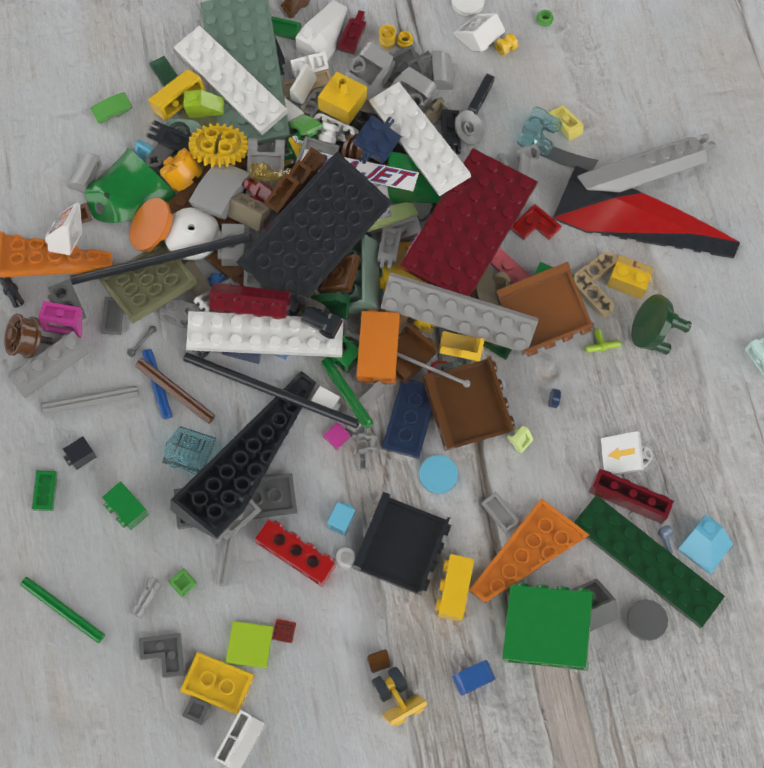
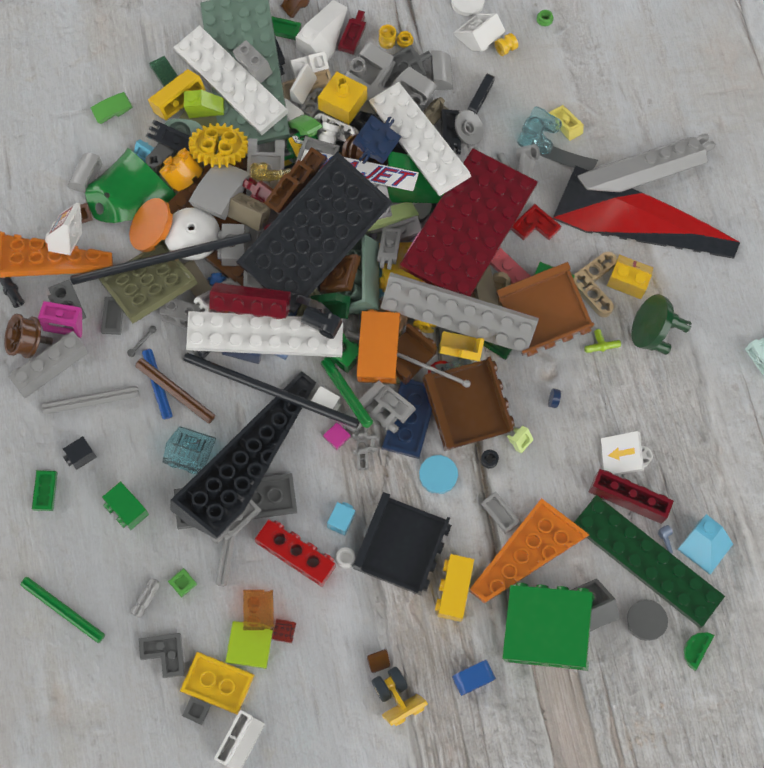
none -> light grey brick [233,40,273,83]
none -> clear orange plate [243,590,274,630]
none -> light grey plate [366,385,416,433]
none -> black bush [480,449,499,469]
none -> green plate [683,632,715,671]

